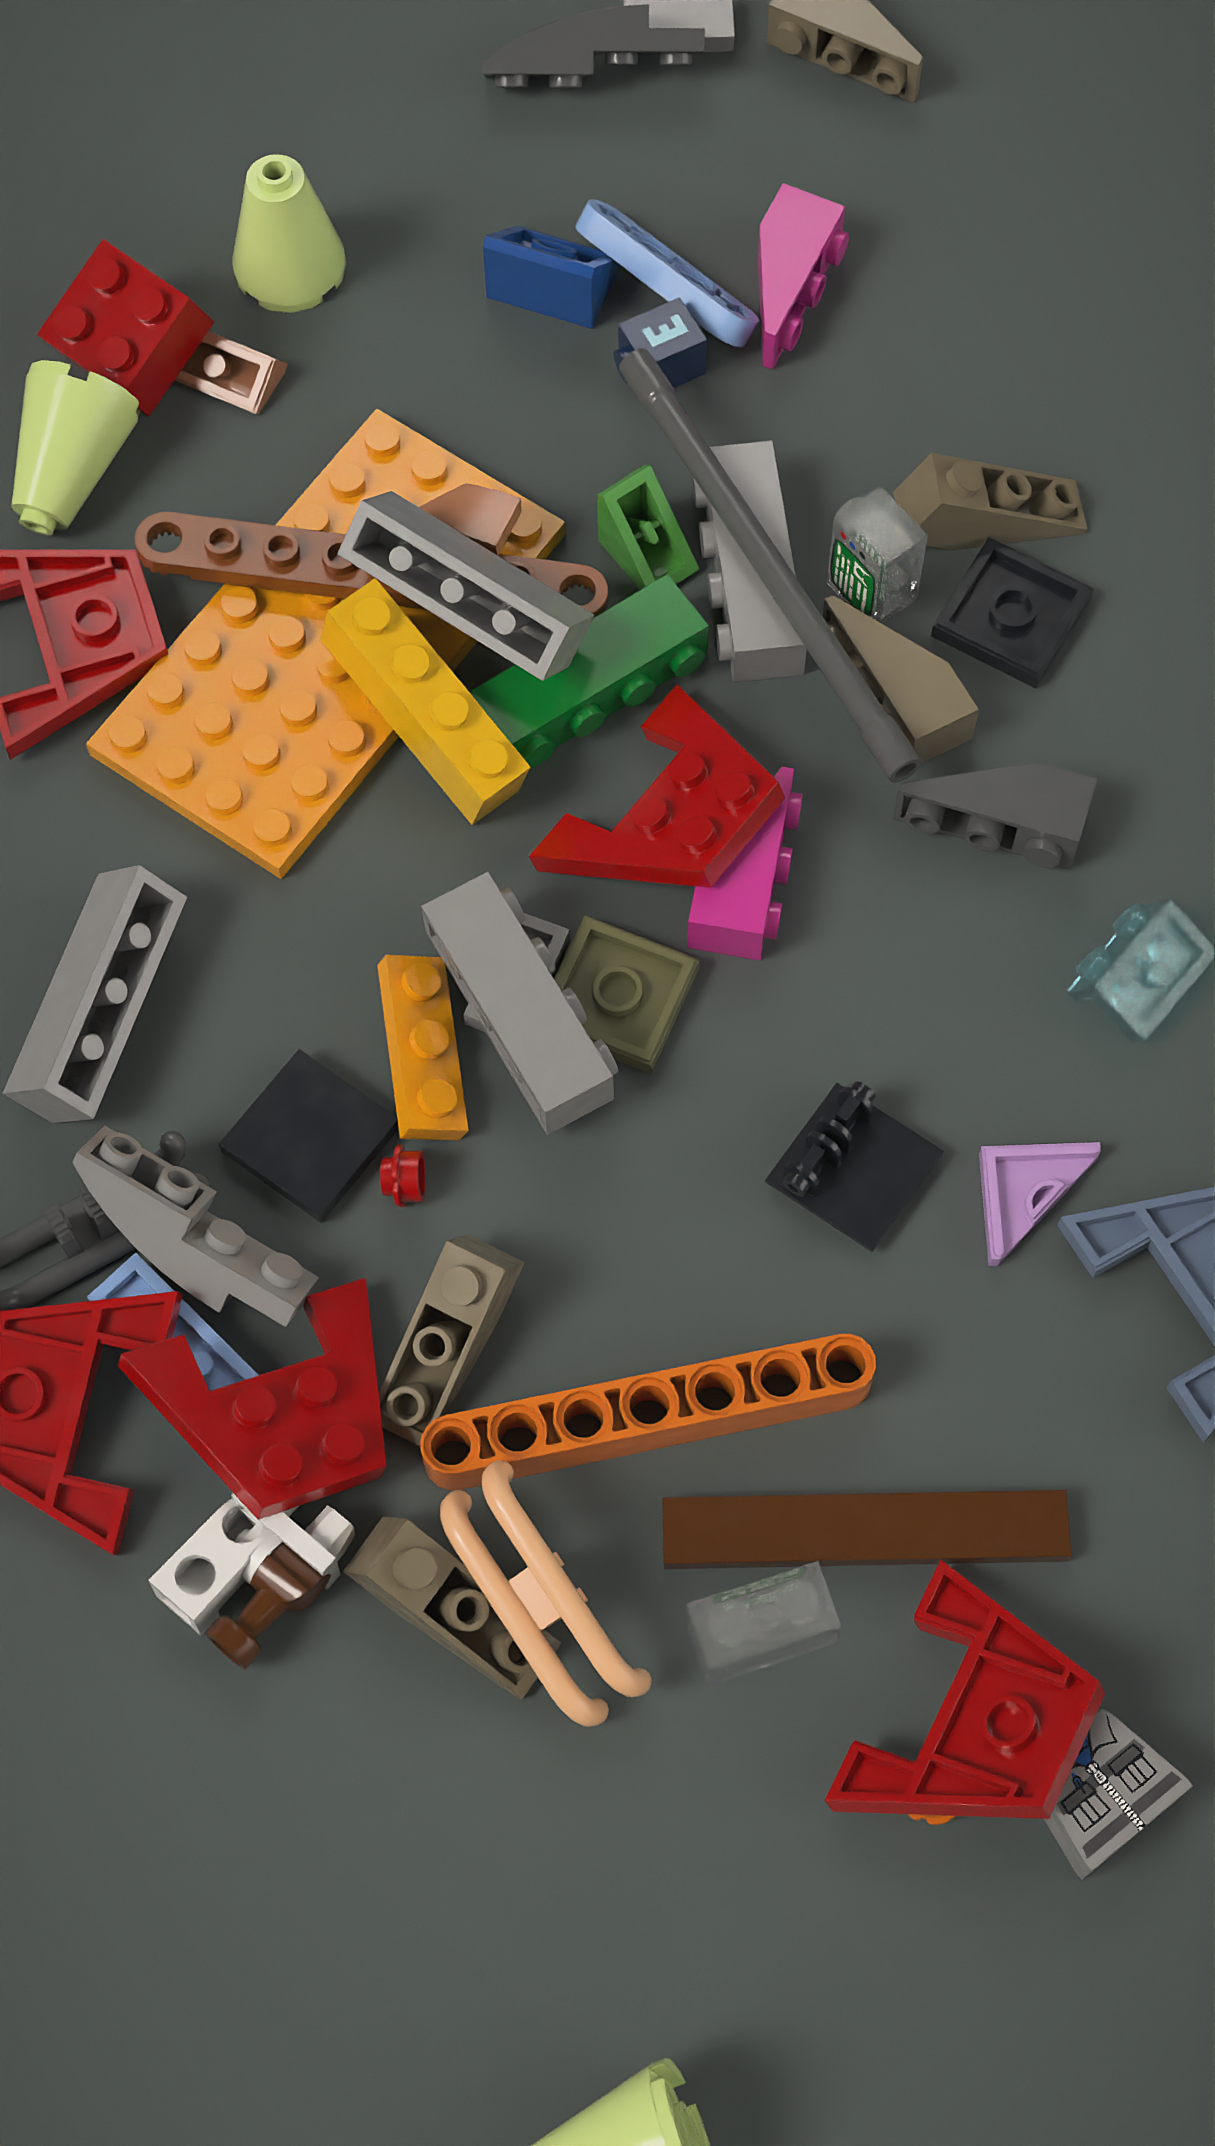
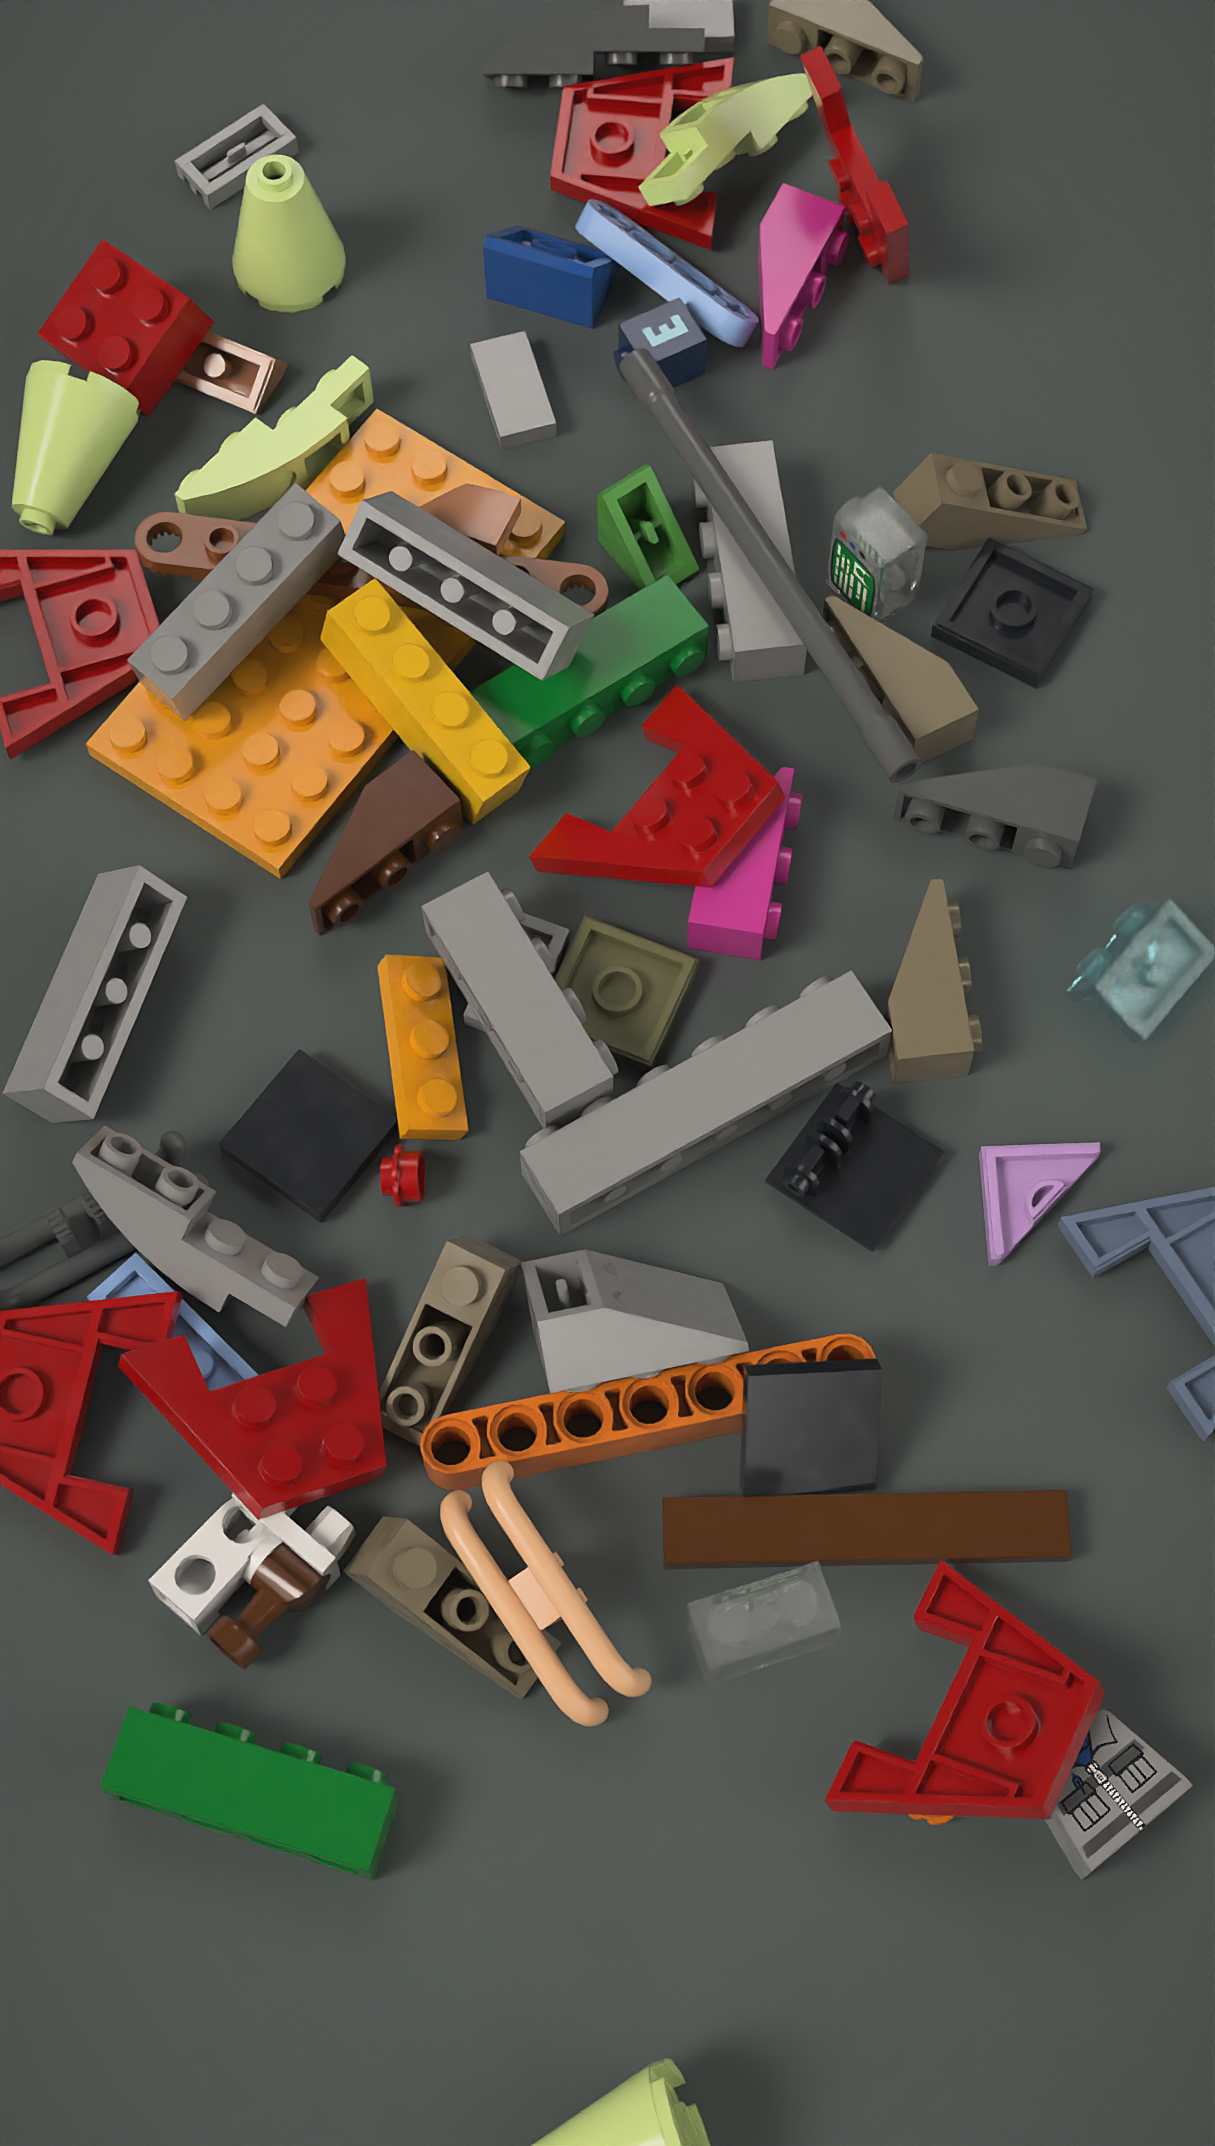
none -> green brick [100,1702,400,1881]
none -> light grey brick [127,483,346,721]
none -> light grey tile [175,103,299,210]
none -> yellowish green slope [175,355,374,521]
none -> reddish brown slope [308,750,463,936]
none -> light grey tile [470,331,557,450]
none -> light grey brick [520,970,893,1236]
none -> light grey slope [521,1249,749,1393]
none -> red wing [550,57,734,250]
none -> yellowish green slope [638,74,813,206]
none -> black tile [740,1359,882,1497]
none -> red wing [800,46,910,285]
none -> dark tan slope [885,878,982,1084]

